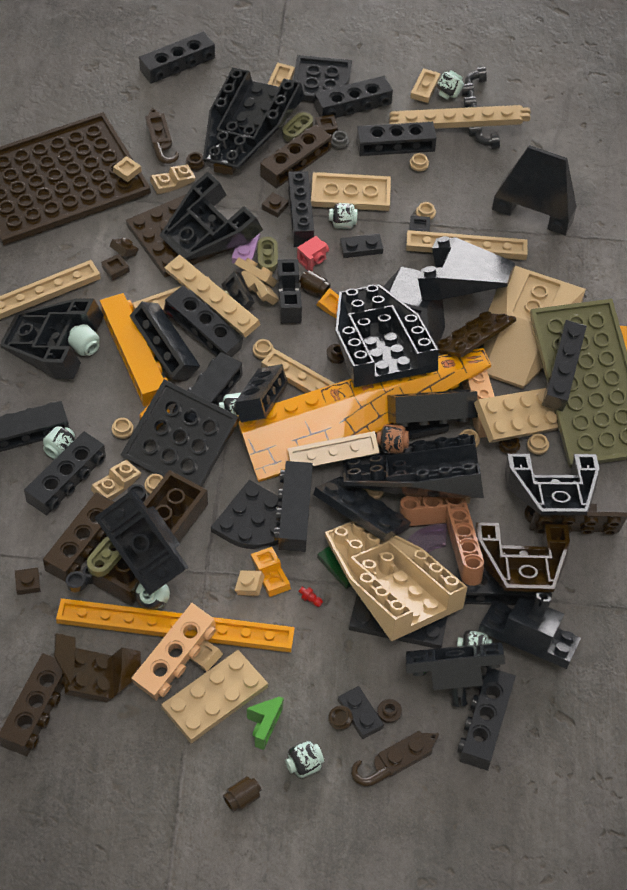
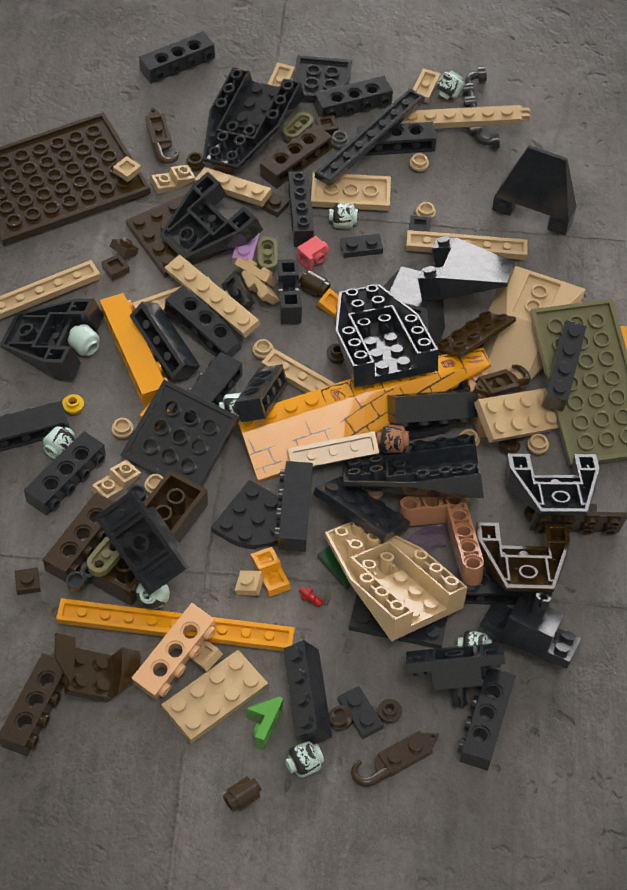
none -> yellow plate [62,394,84,415]
none -> tan plate [195,167,272,206]
none -> black brick [283,640,332,745]
none -> black tile [314,88,425,187]
none -> dark brown plate [473,364,531,398]

